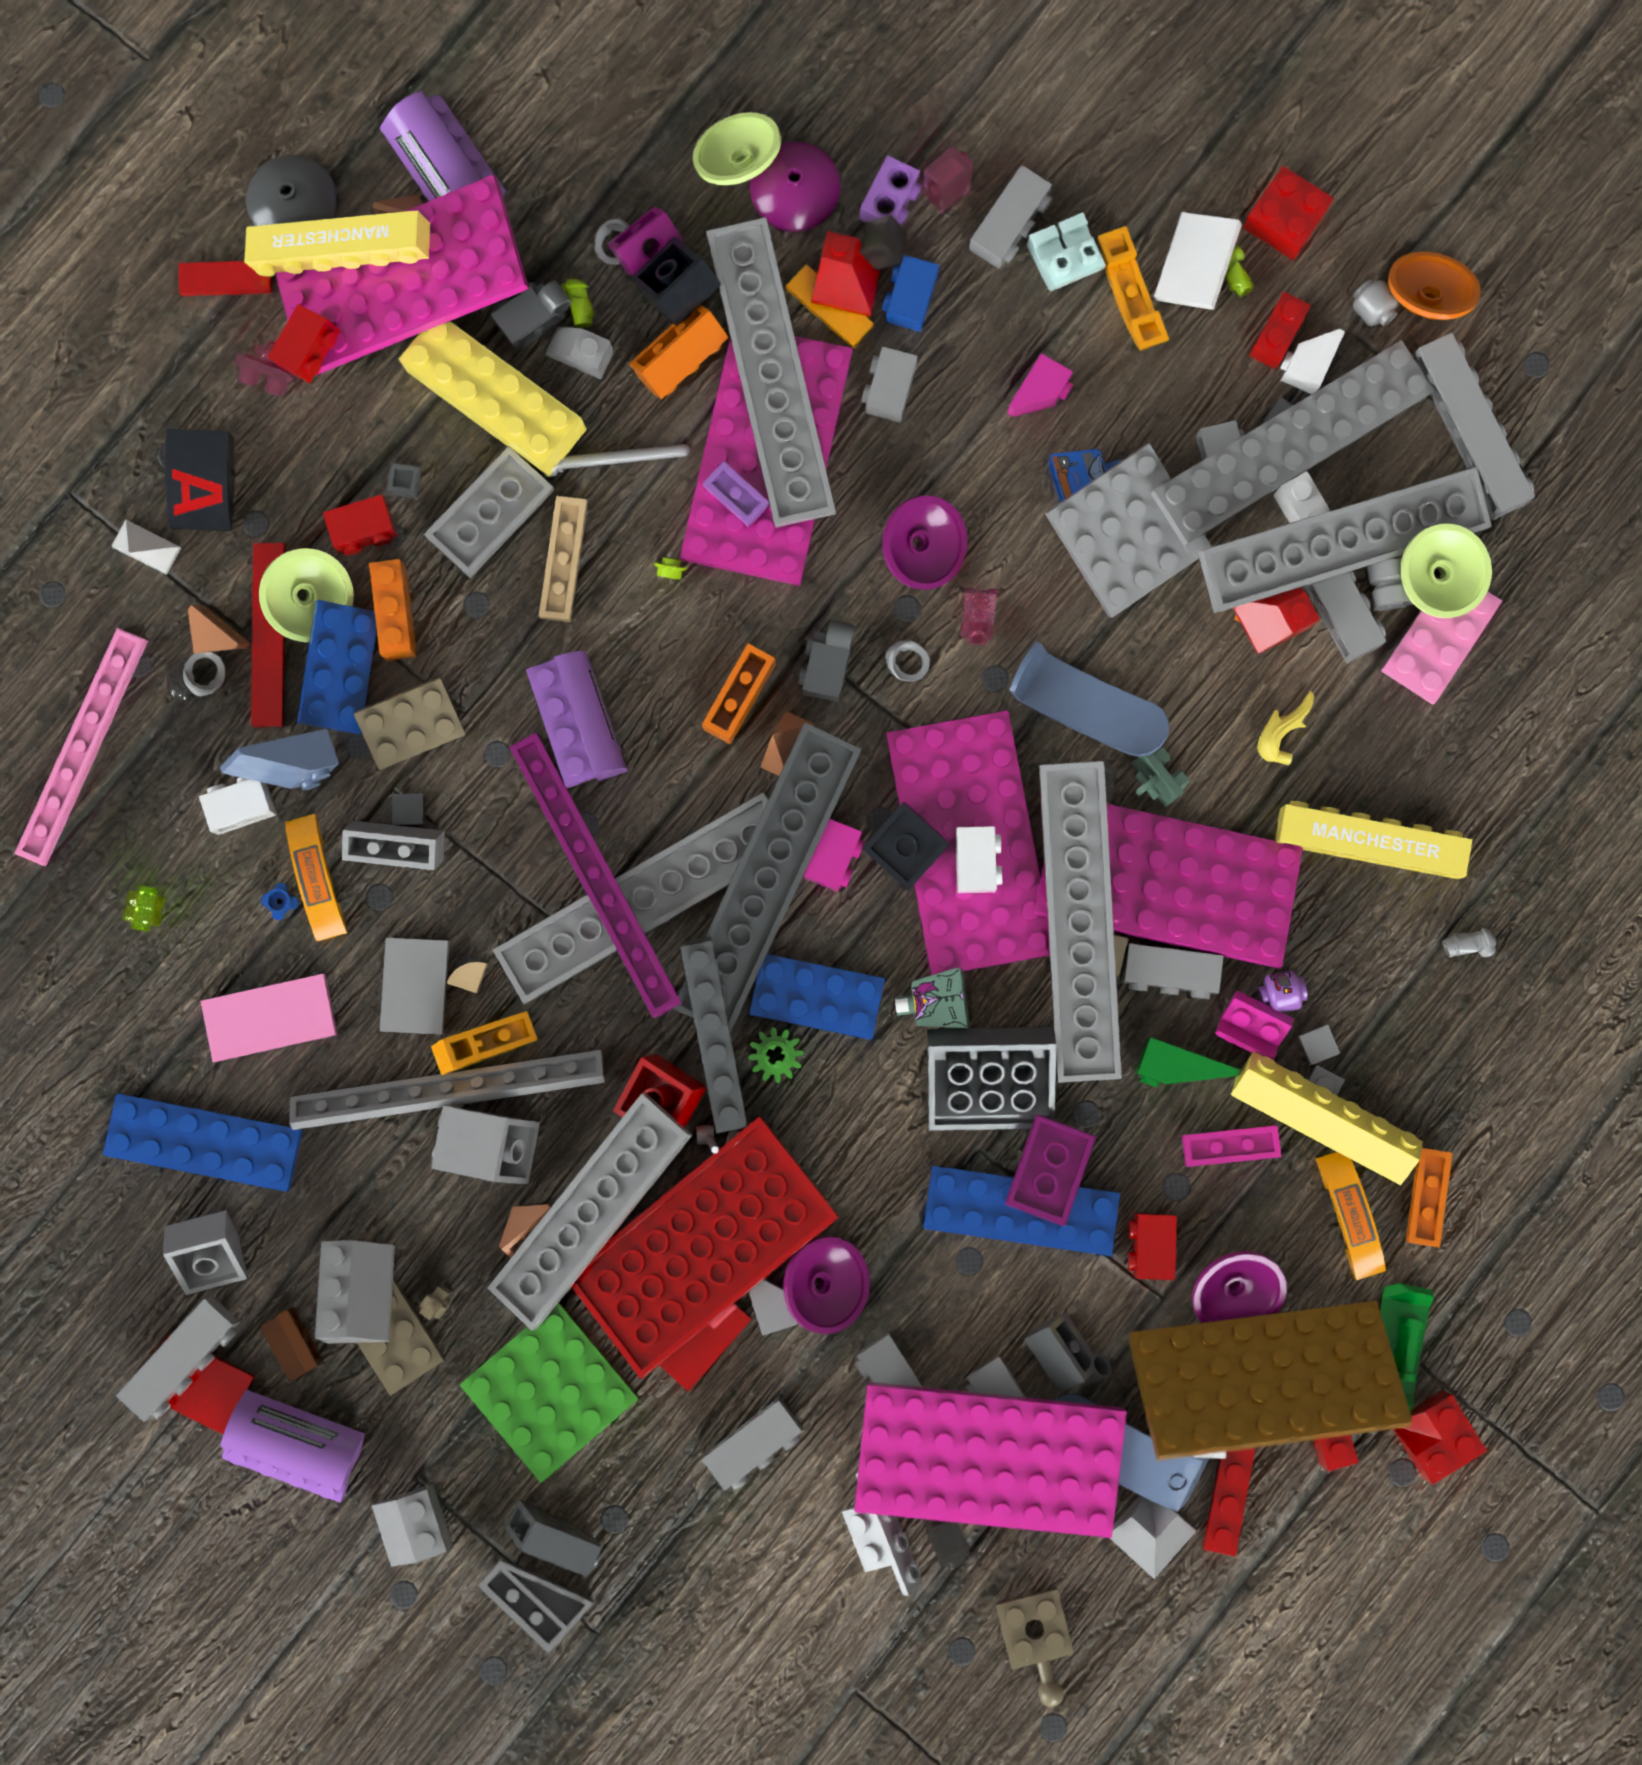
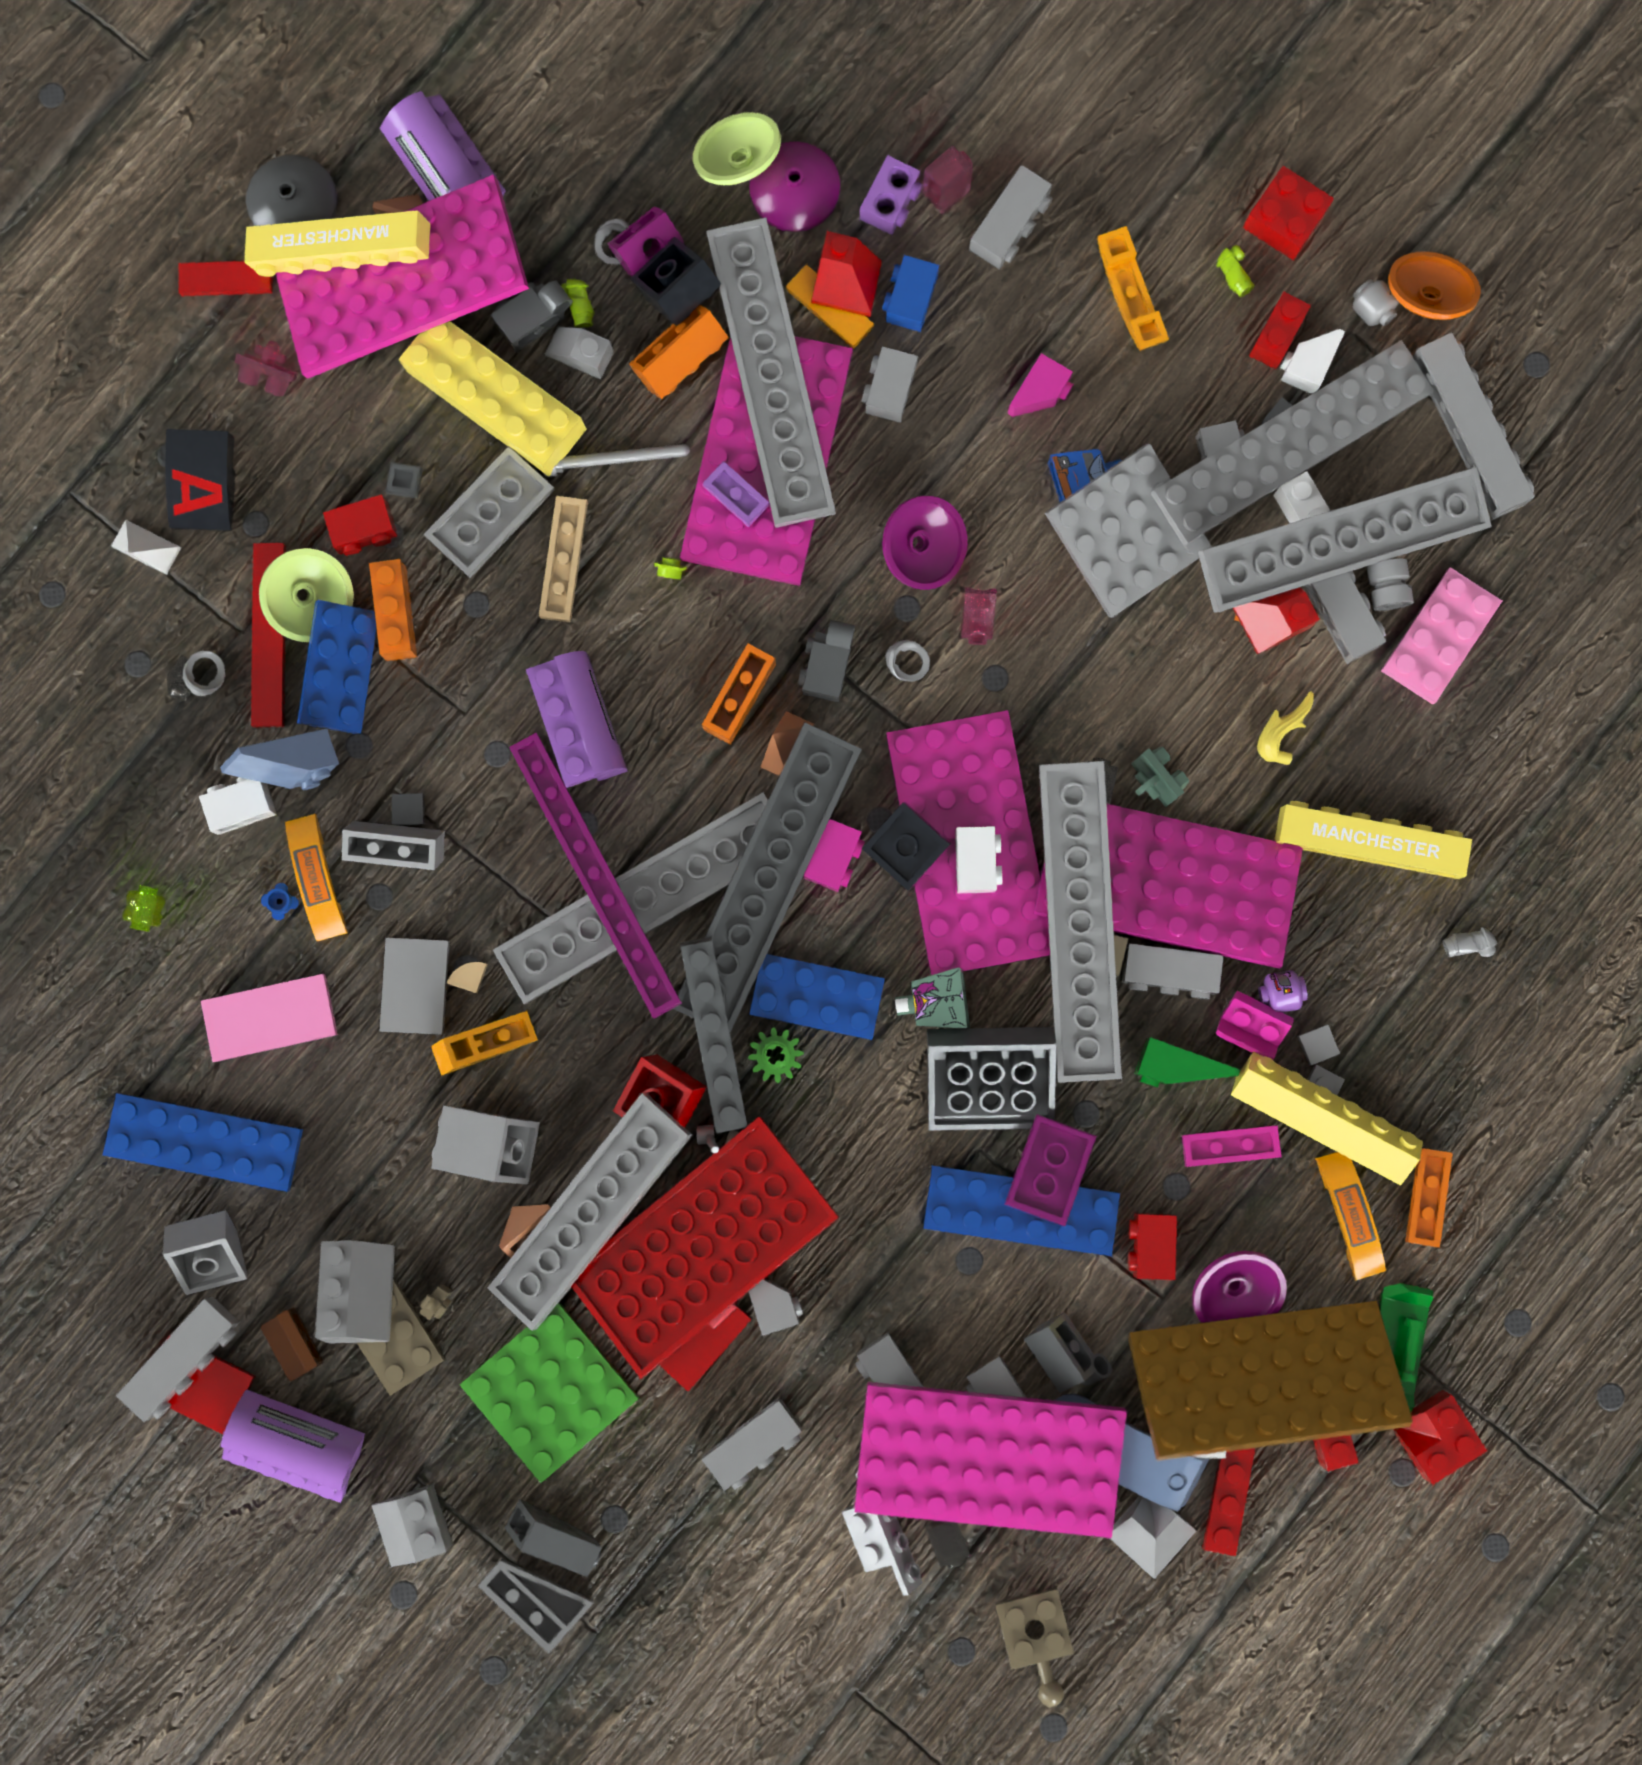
bright pink tile [14,628,148,866] -> none
nougat slope [188,605,251,654] -> none
red brick [267,304,341,384] -> none
light grey plate [289,1050,605,1130] -> none
dark tan plate [354,676,466,770] -> none
magenta dish [784,1237,870,1334] -> none
clear smoke brick [859,215,908,270] -> none
sand blue piece [1010,641,1170,757] -> none
light aqua hips [1027,213,1105,291] -> none
white tile [1154,212,1241,310] -> none
yellowish green dish [1400,524,1492,618] -> none

